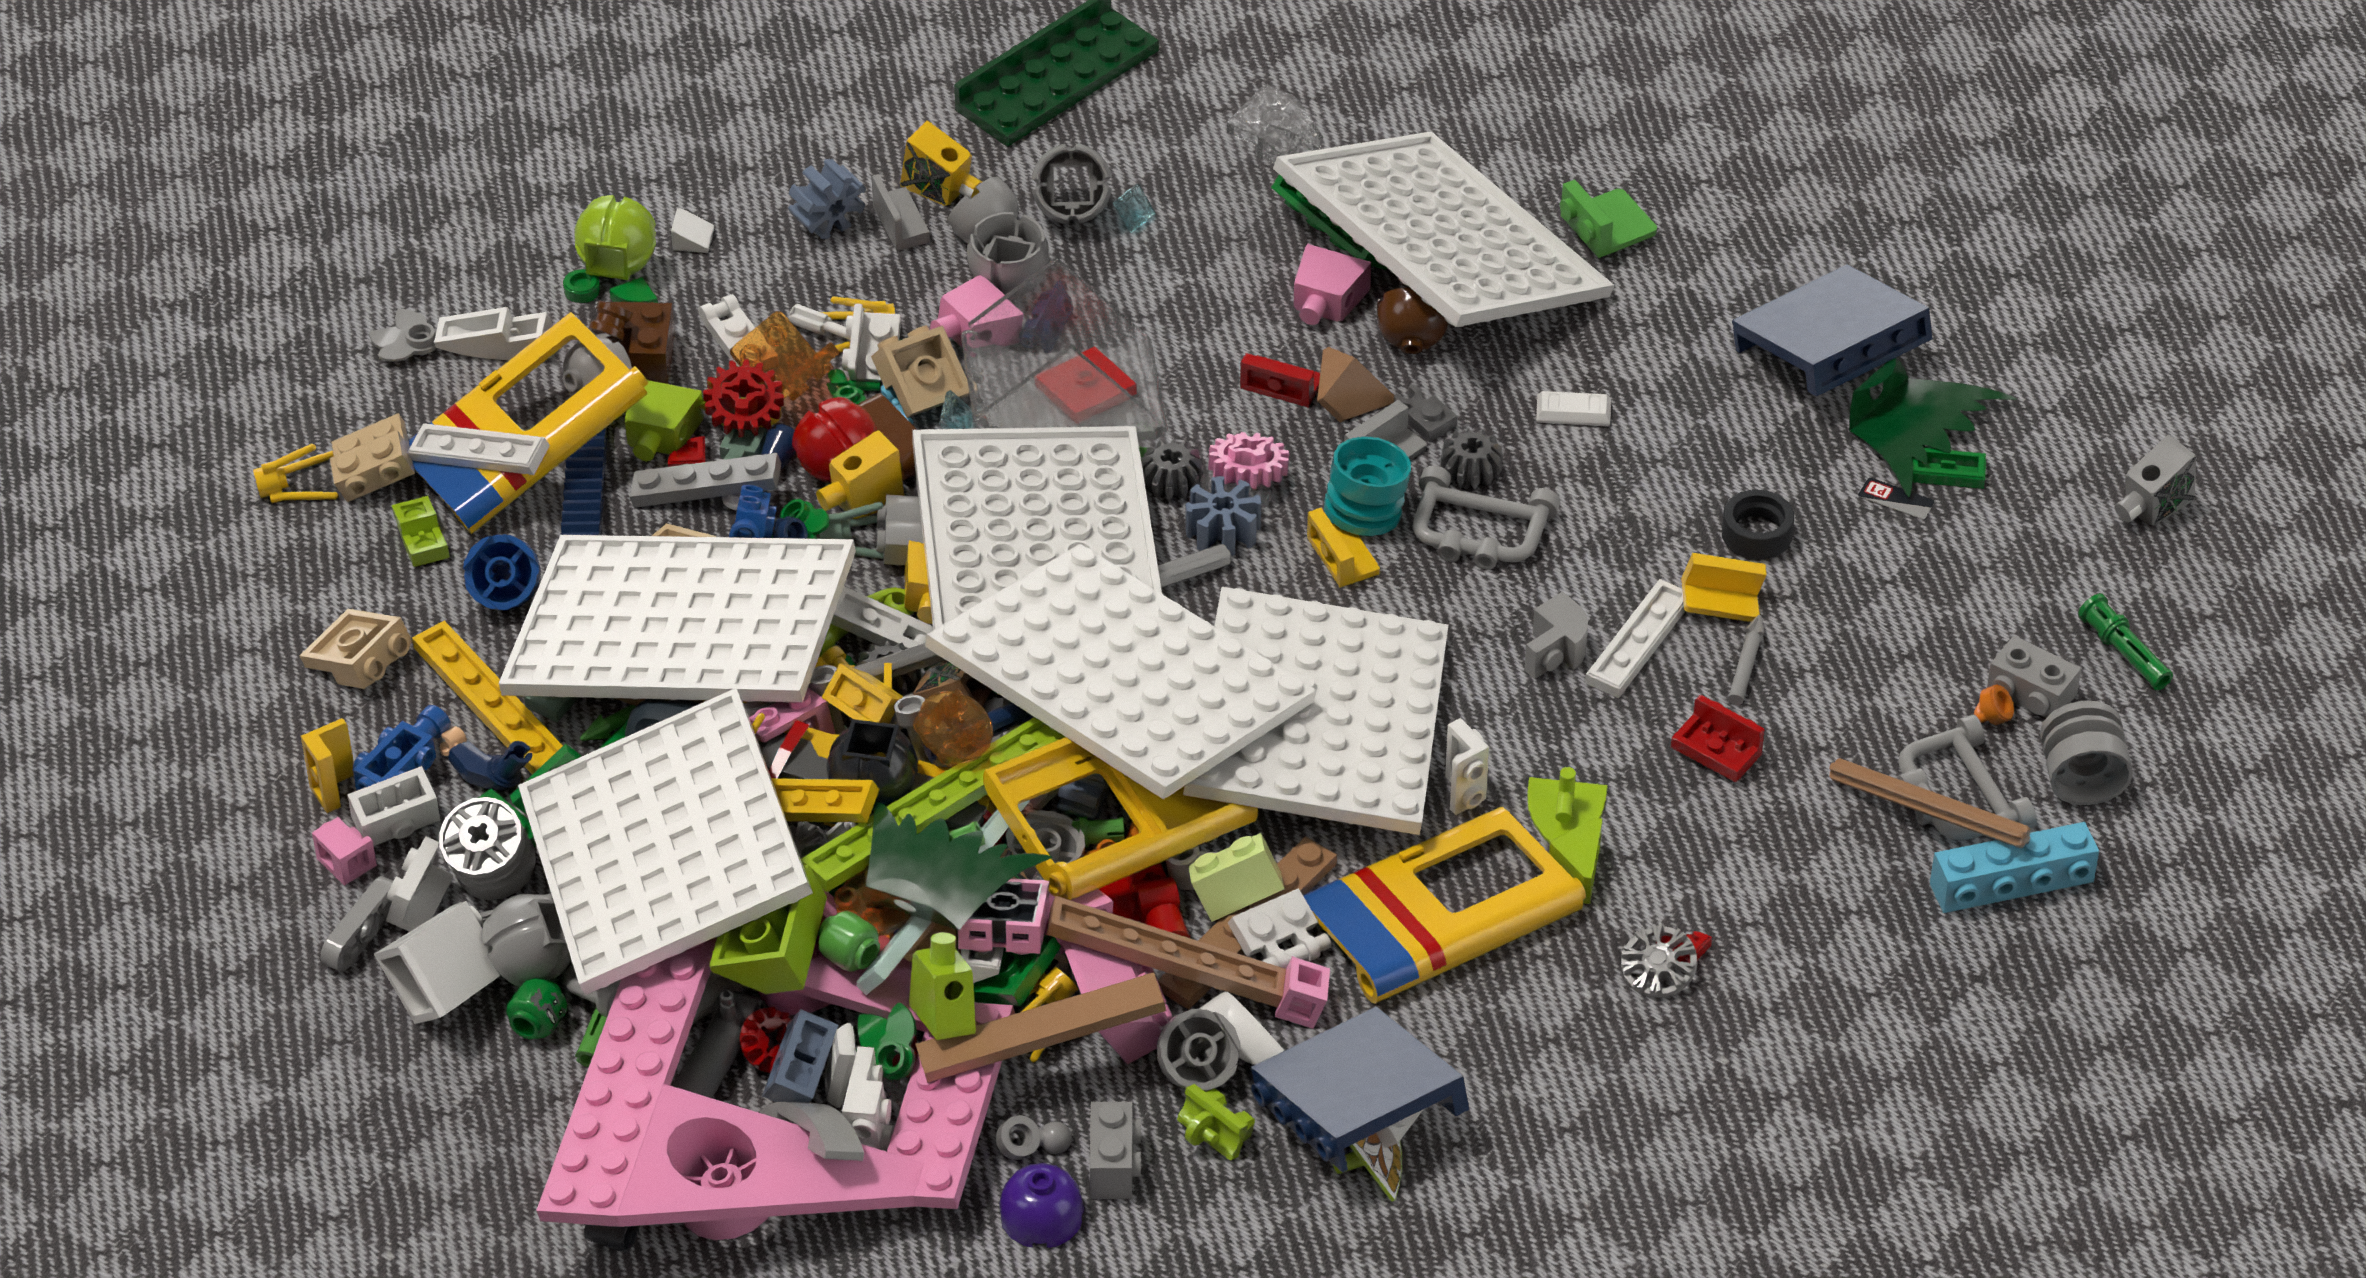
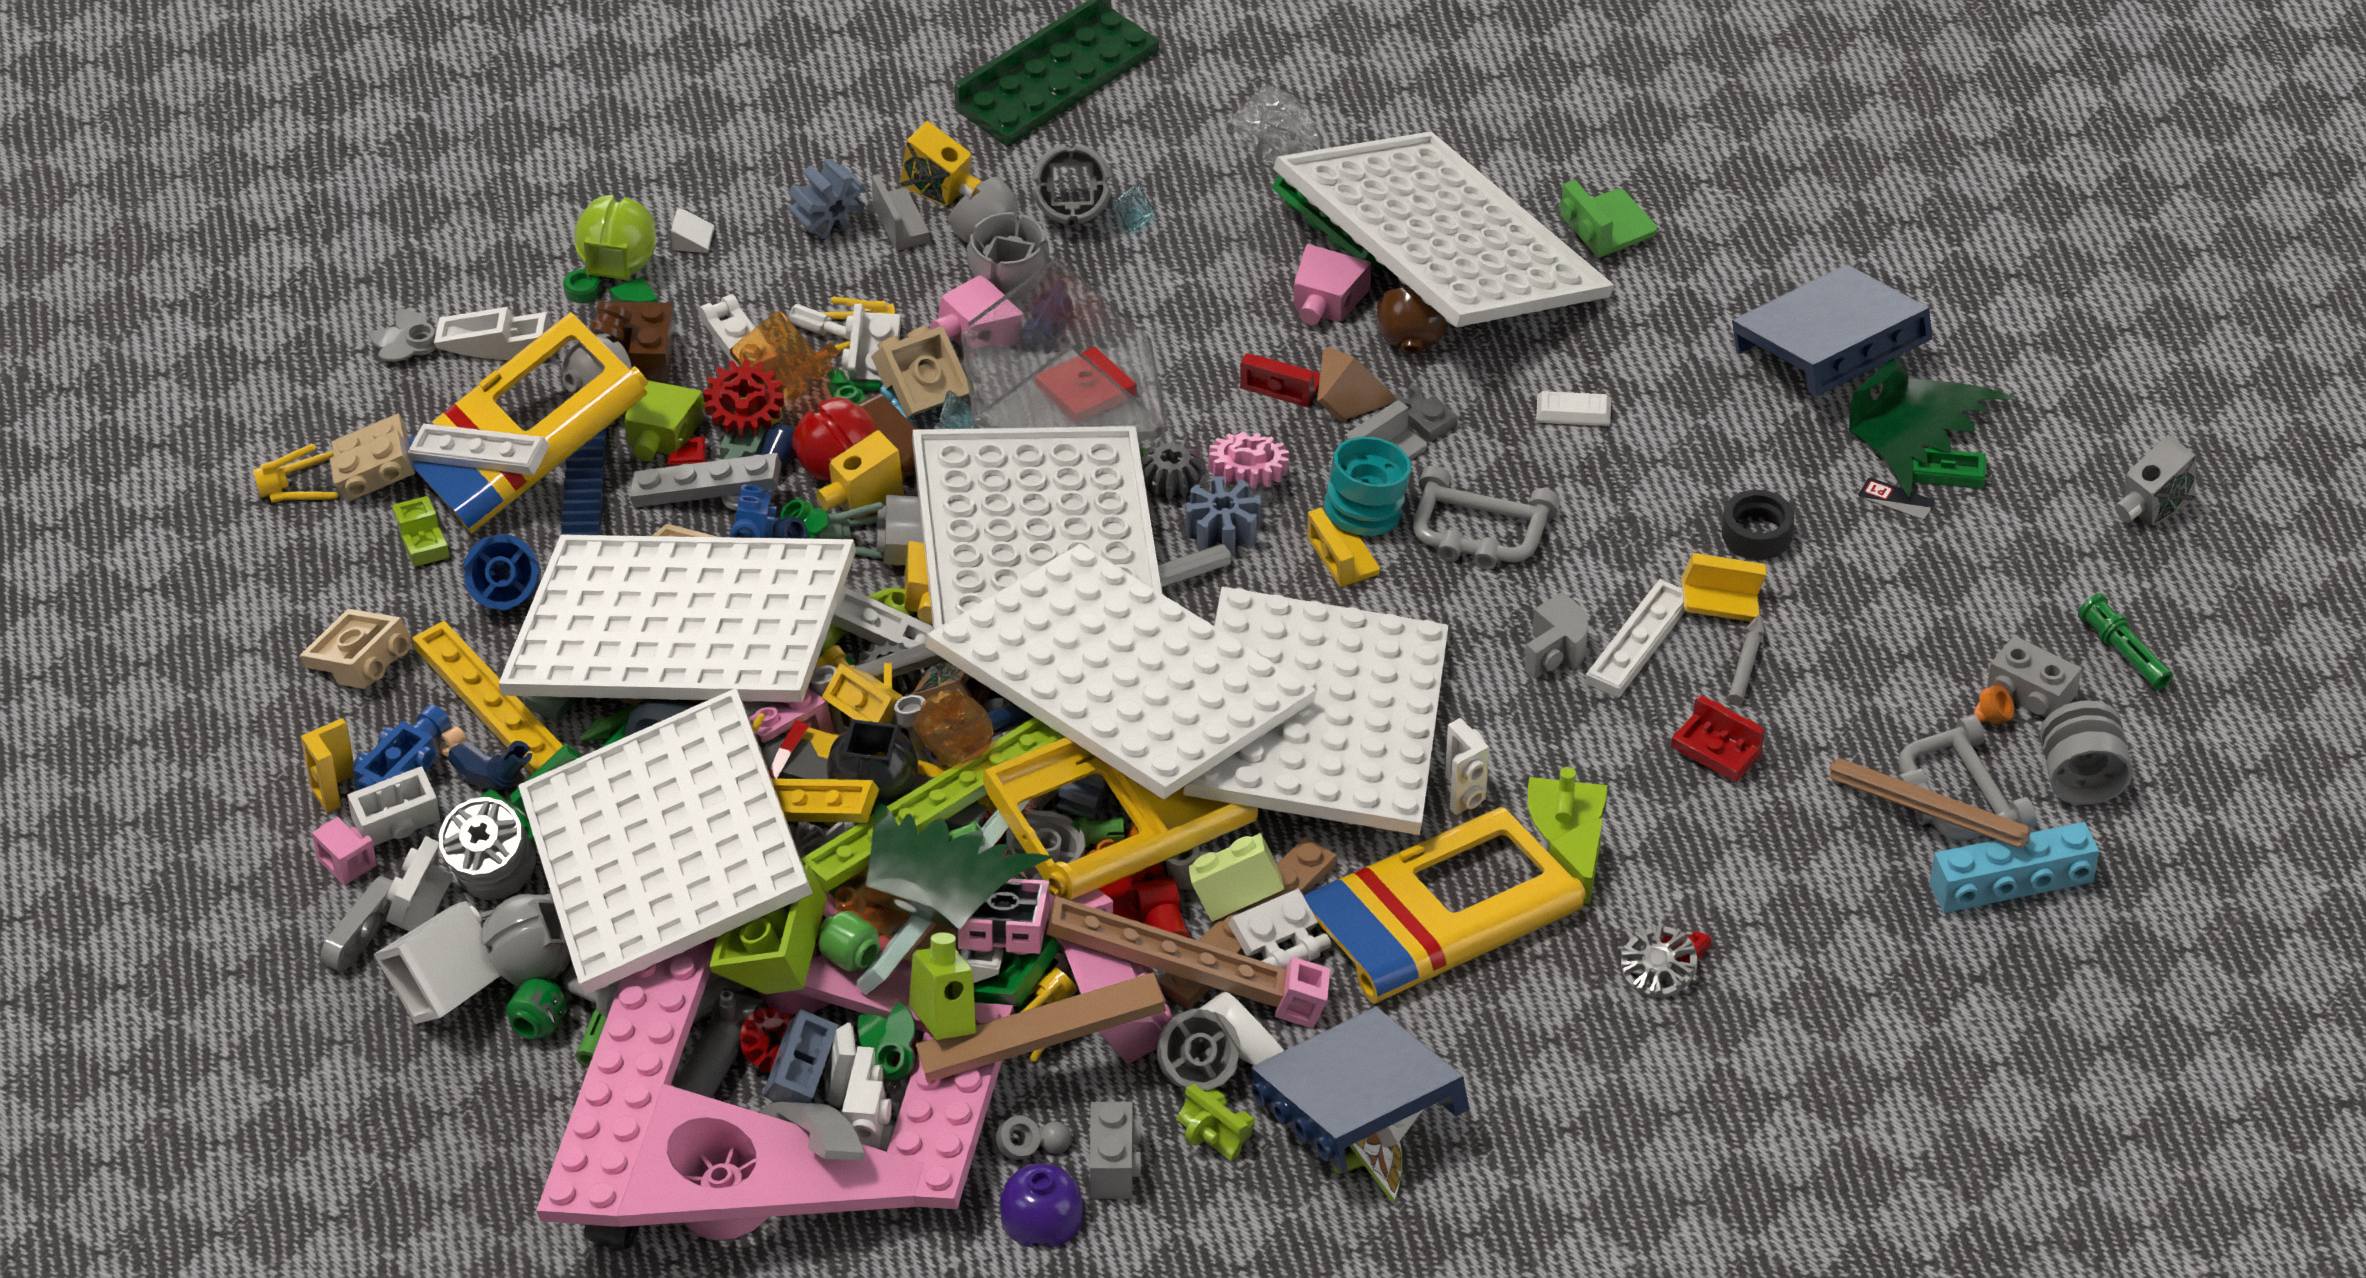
flat silver gear [1440,427,1504,490] -> none

